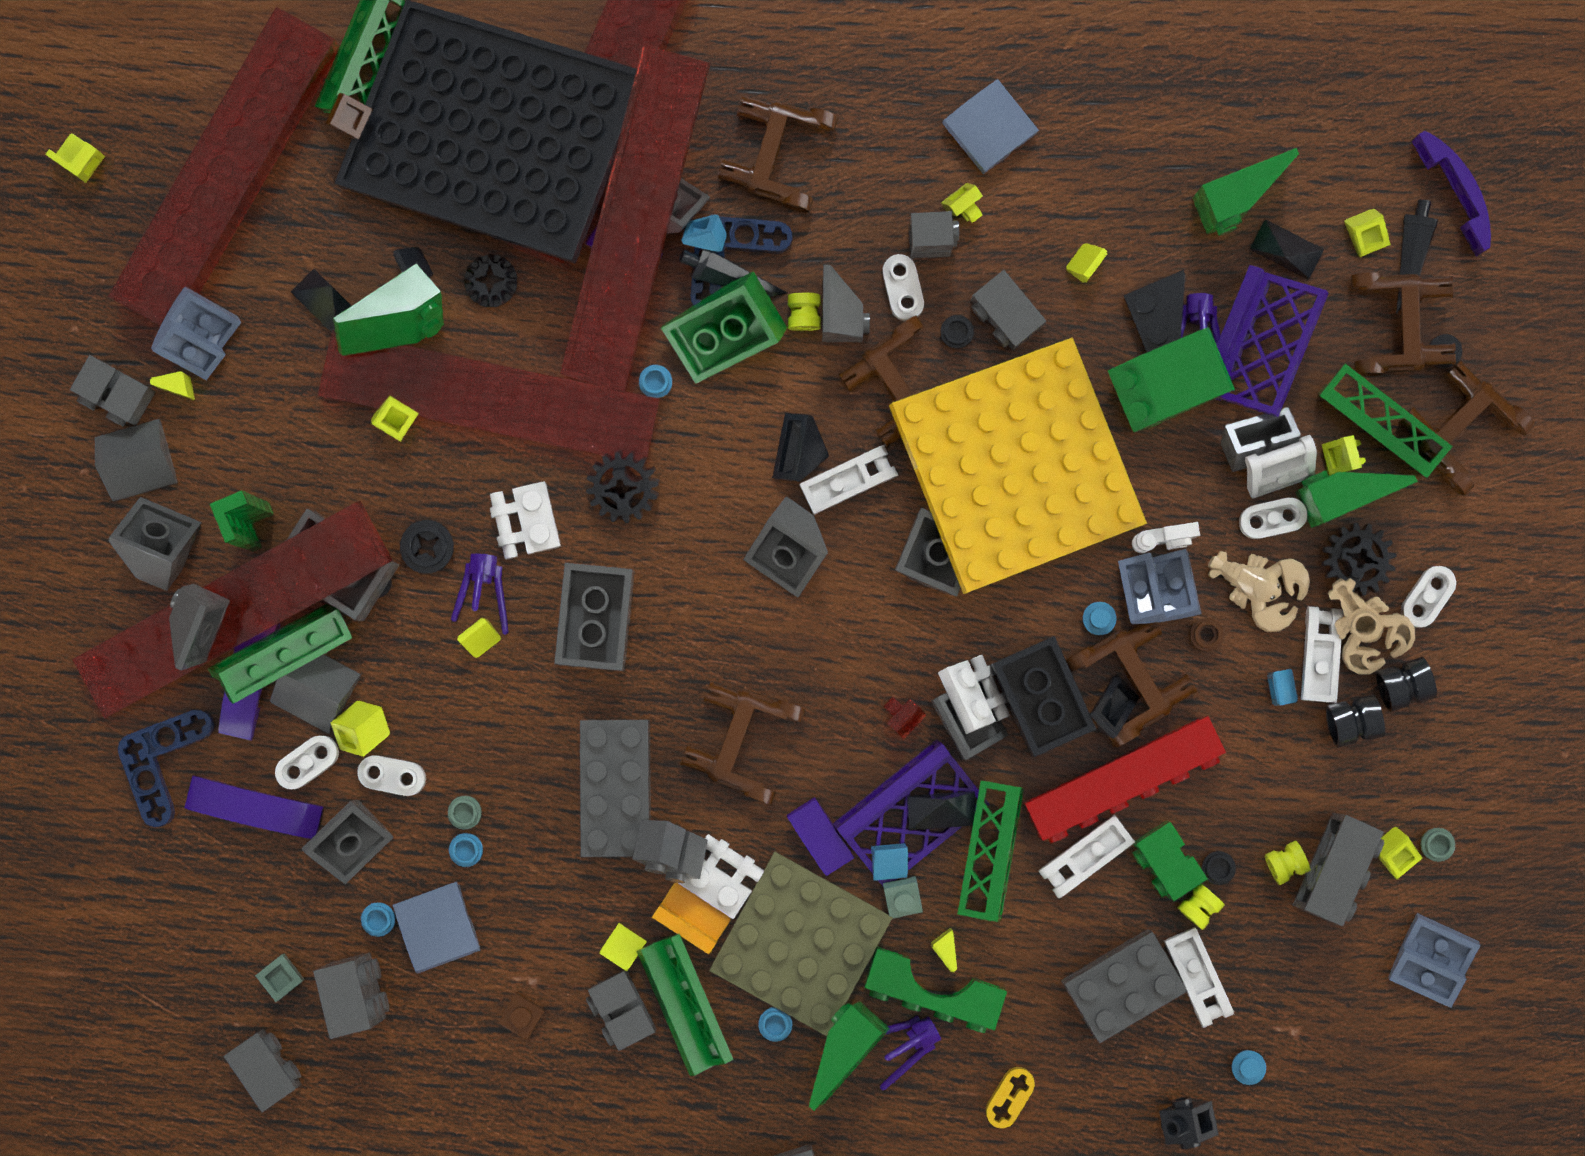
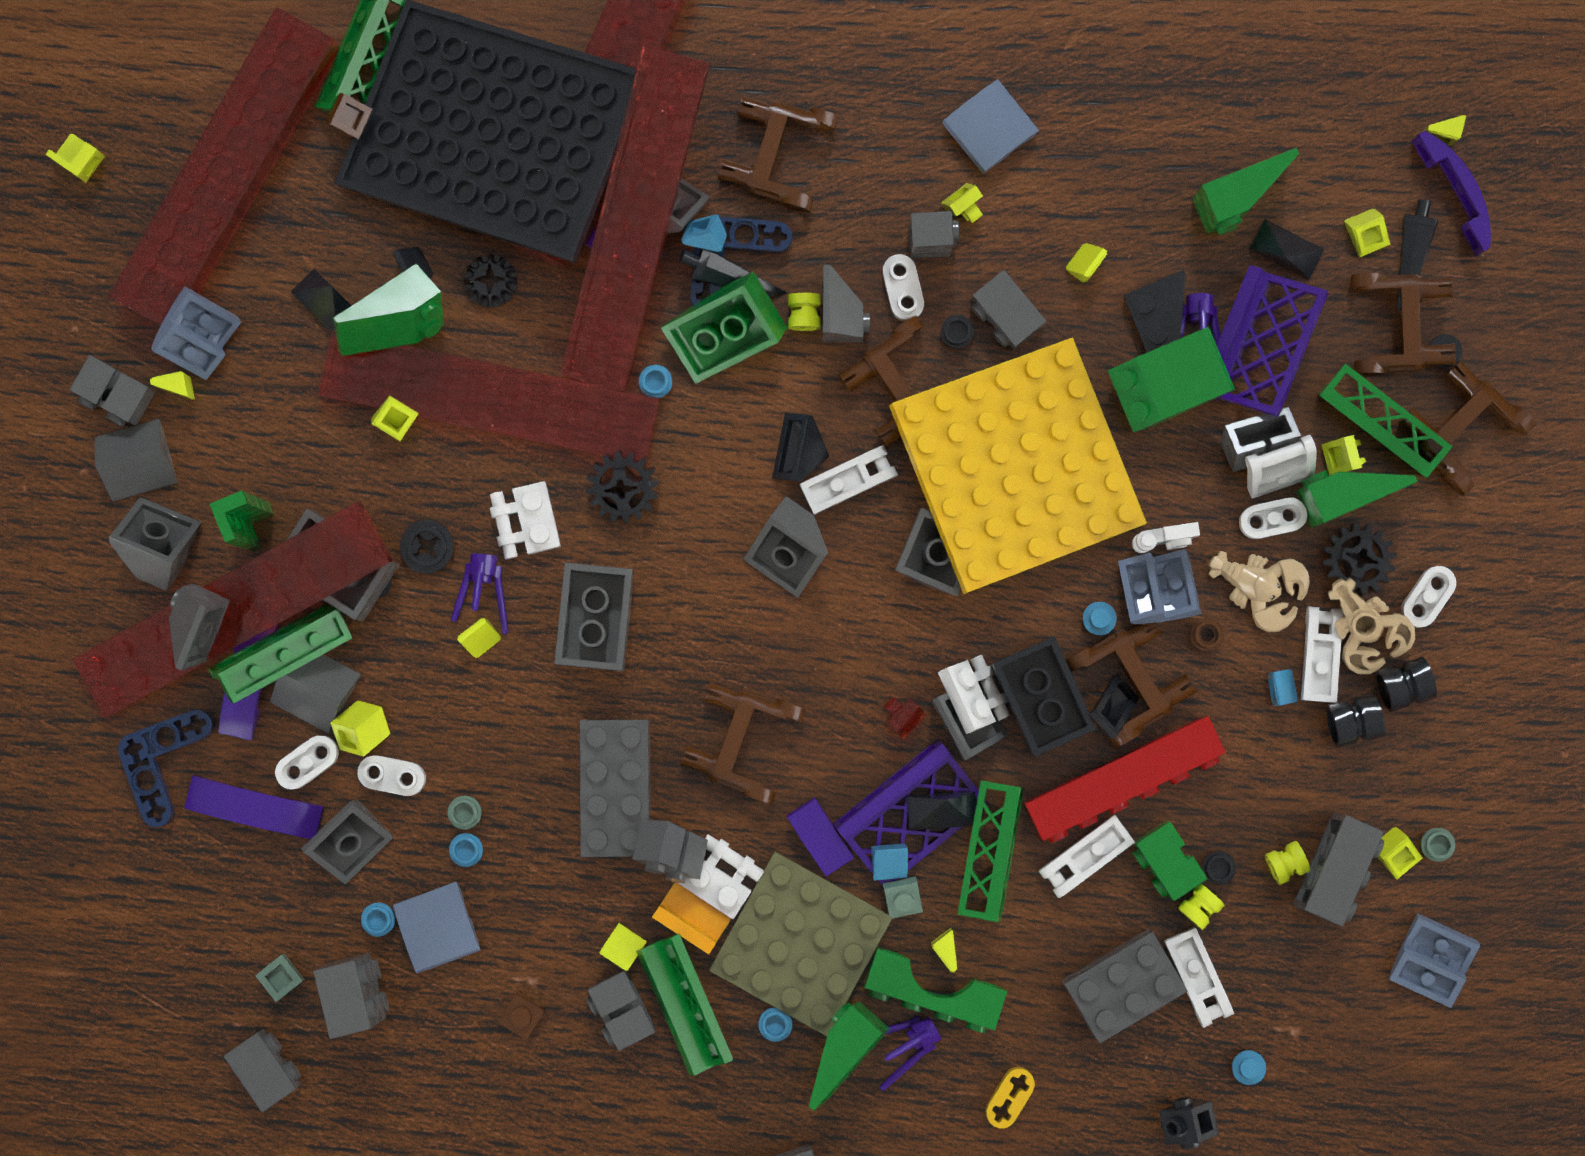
none -> neon yellow slope [1424,115,1466,146]

